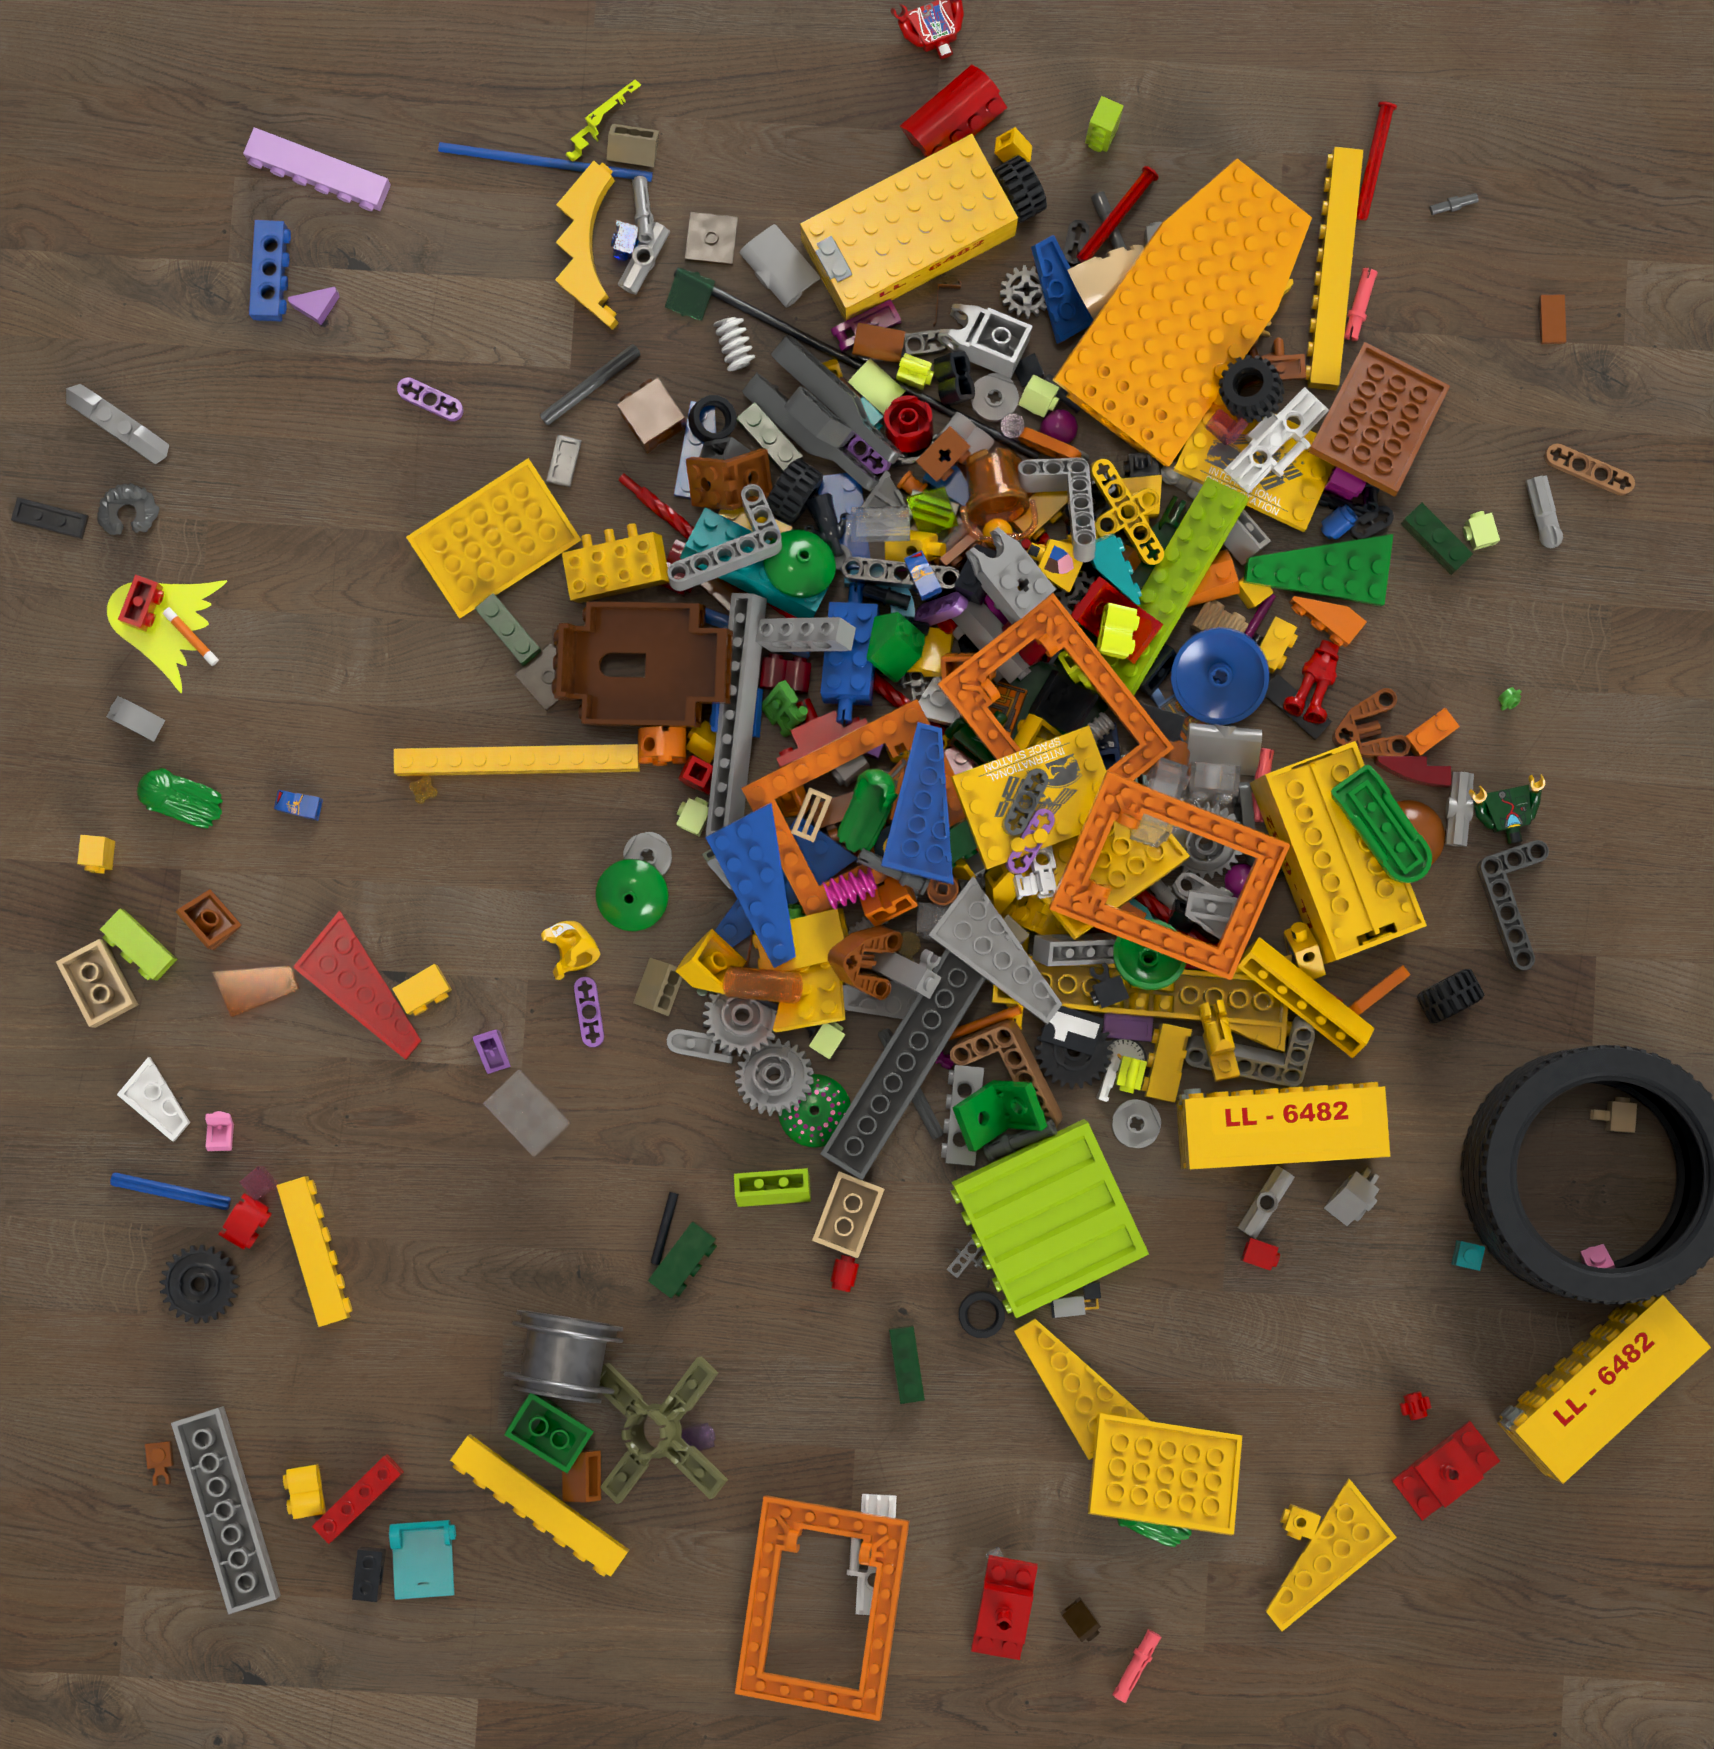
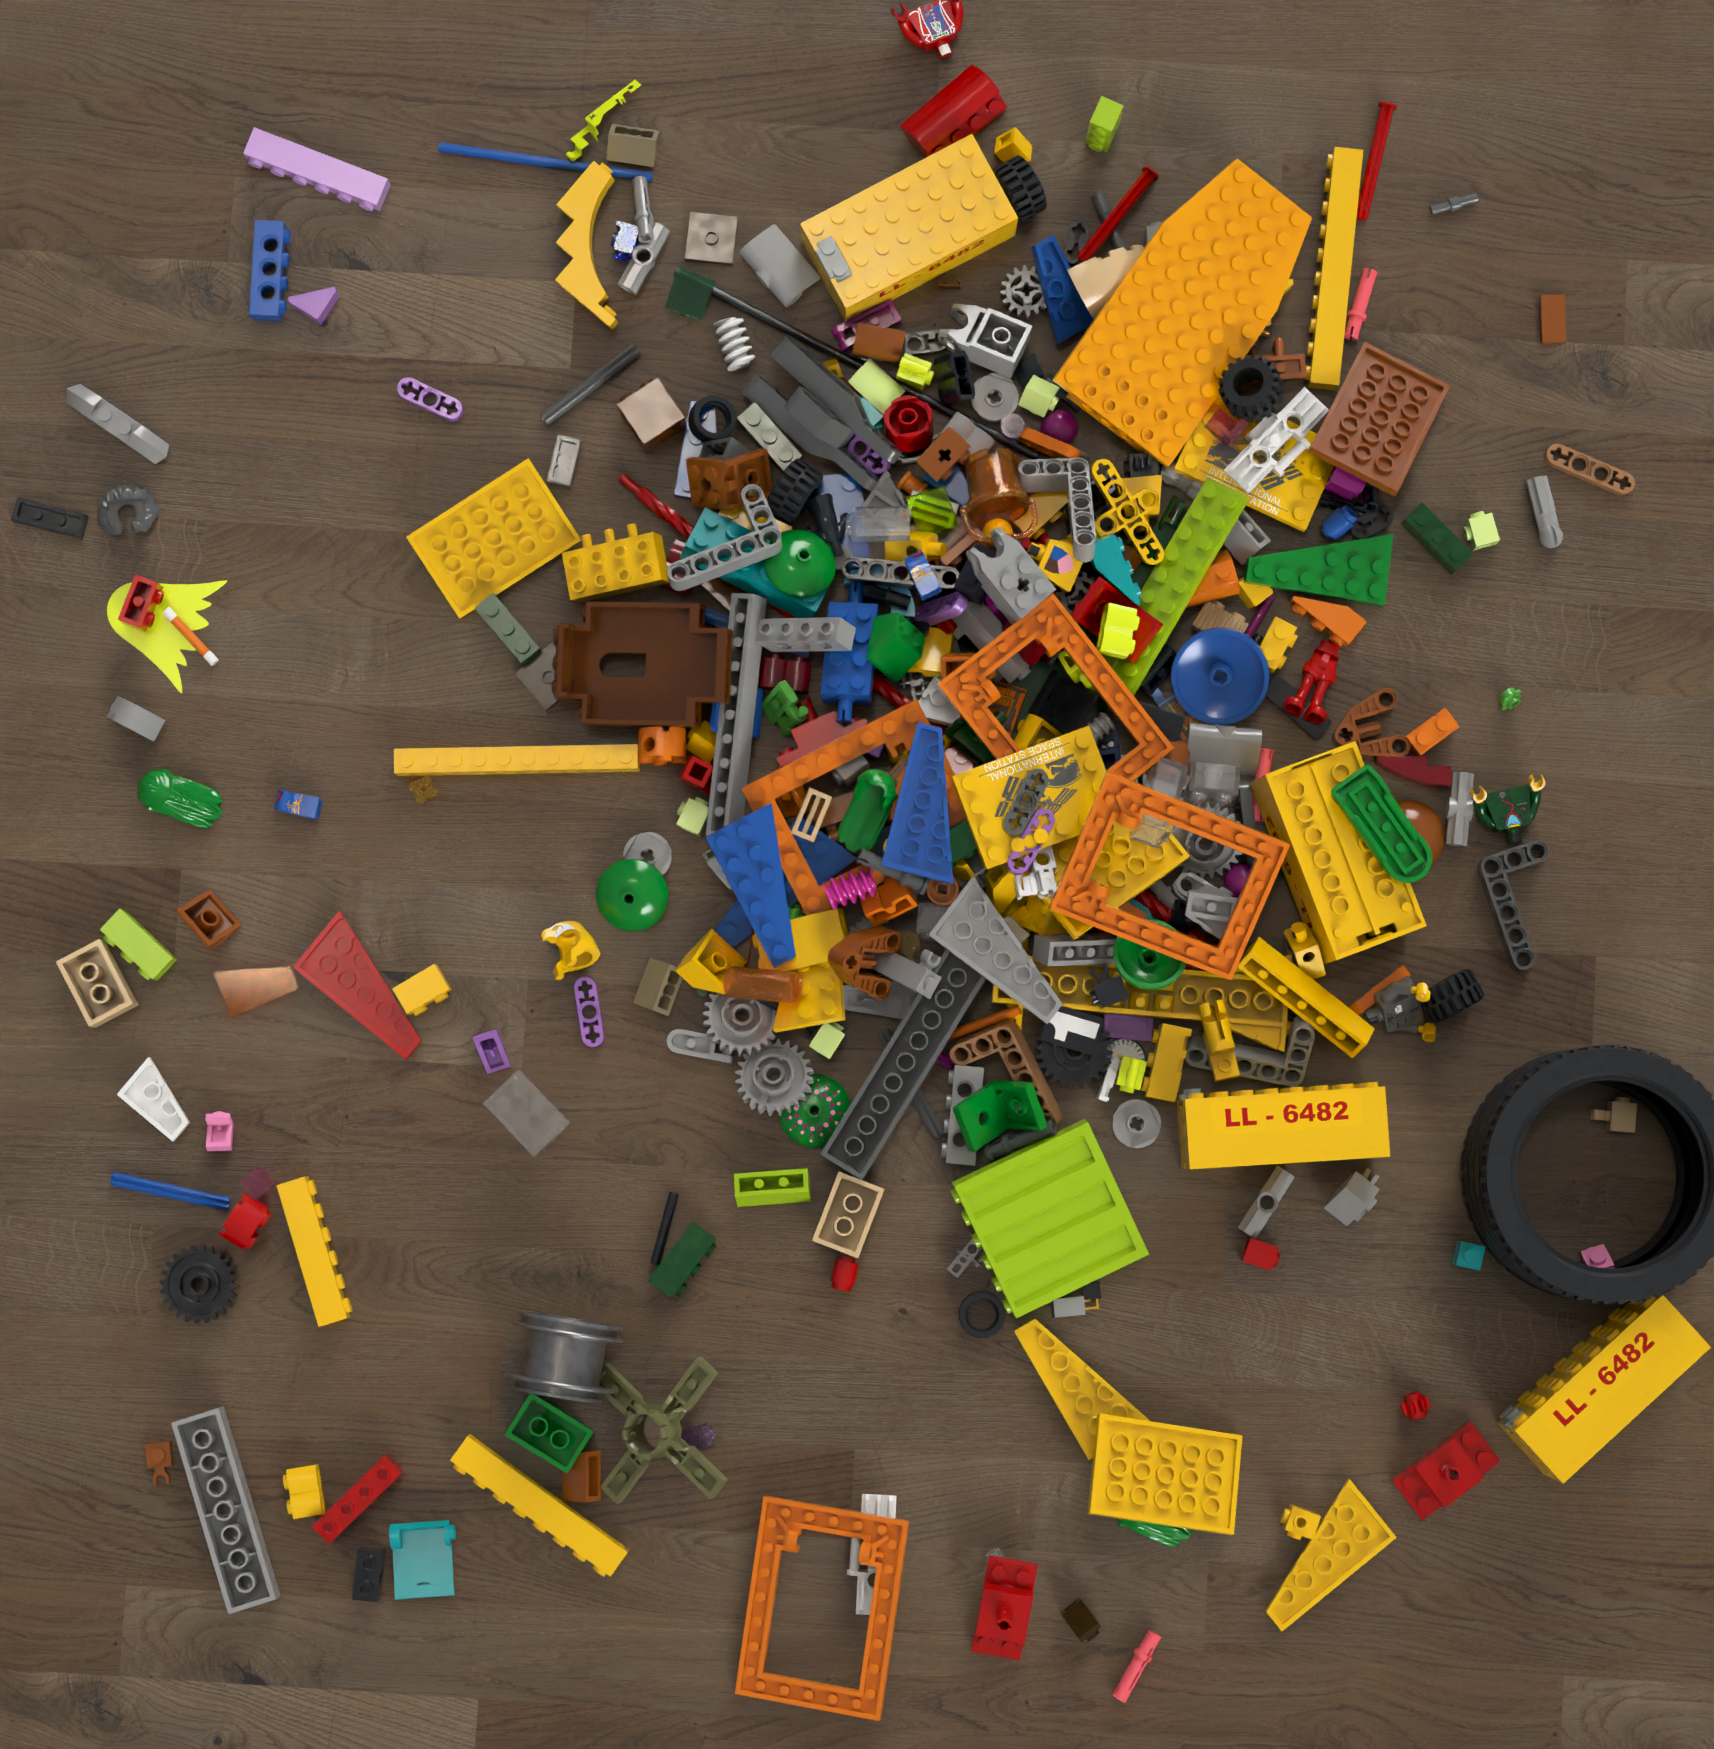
yellow brick [77,835,115,874] -> none
dark green brick [889,1325,925,1404] -> none
none -> dark grey torso [1364,975,1436,1042]

